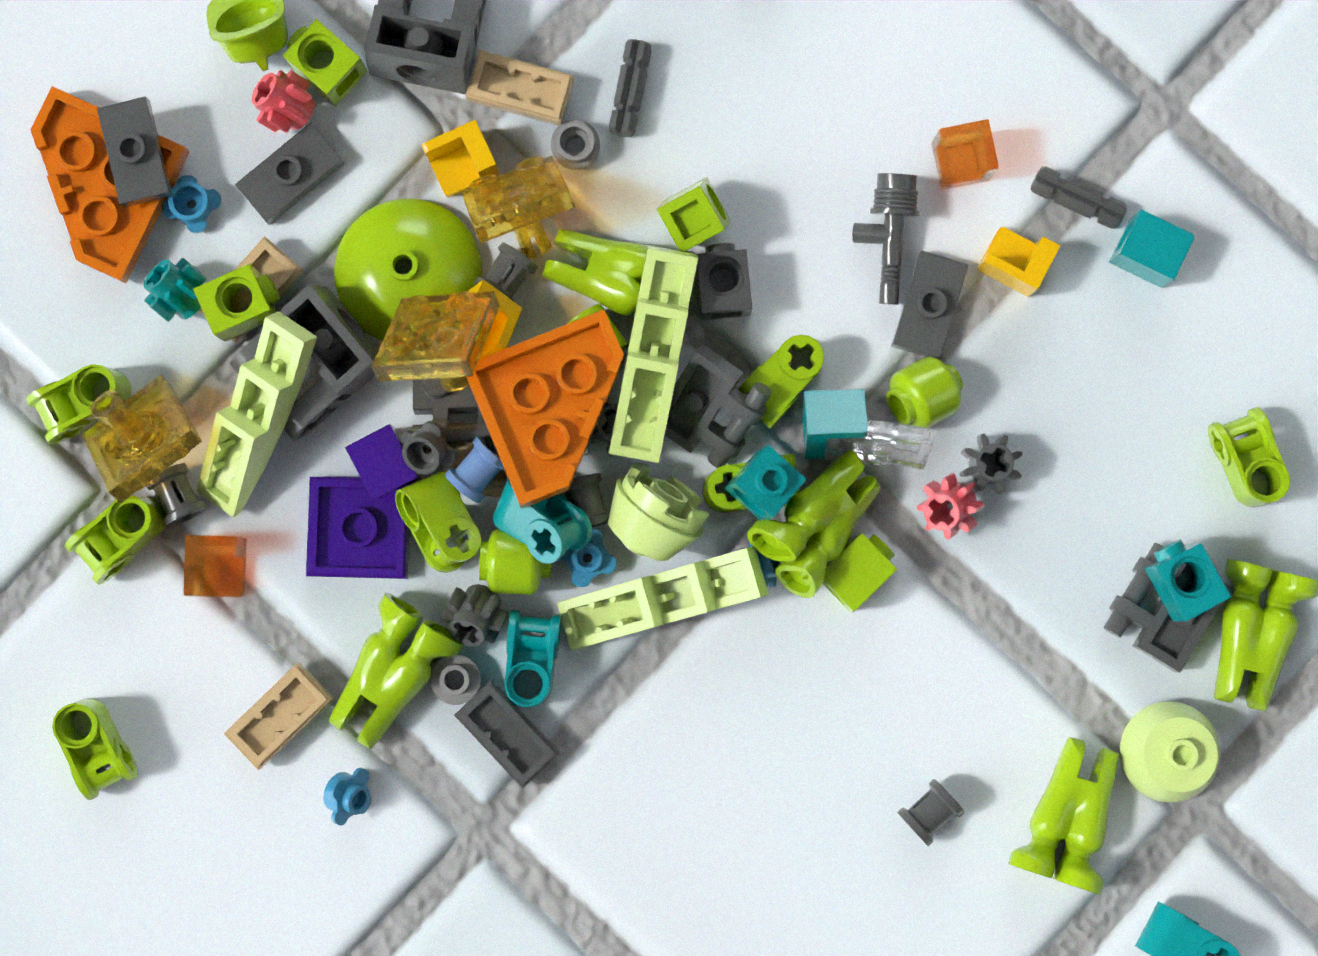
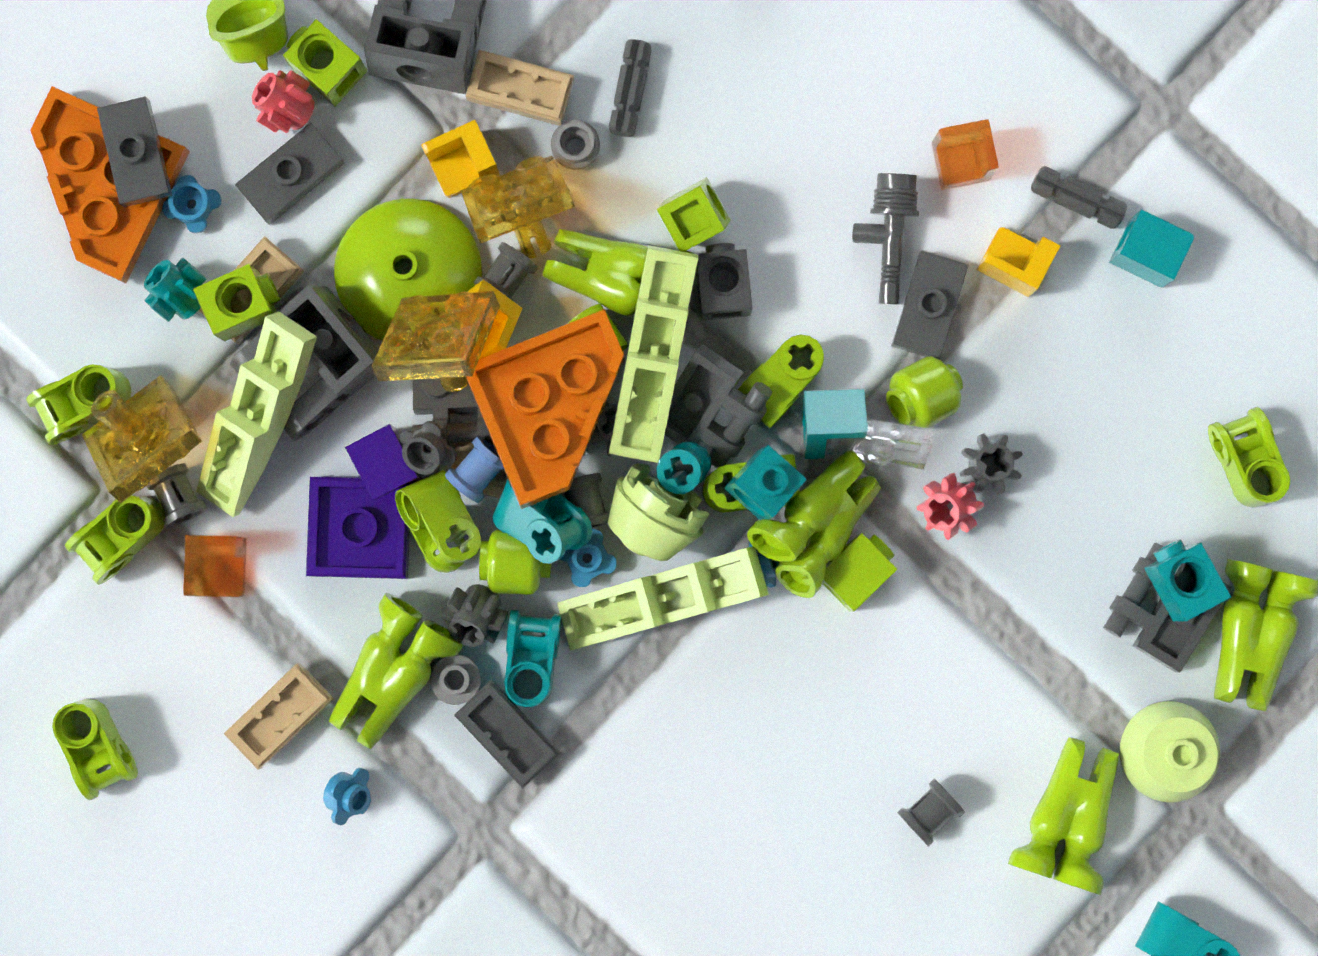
none -> teal bush [656,441,711,494]

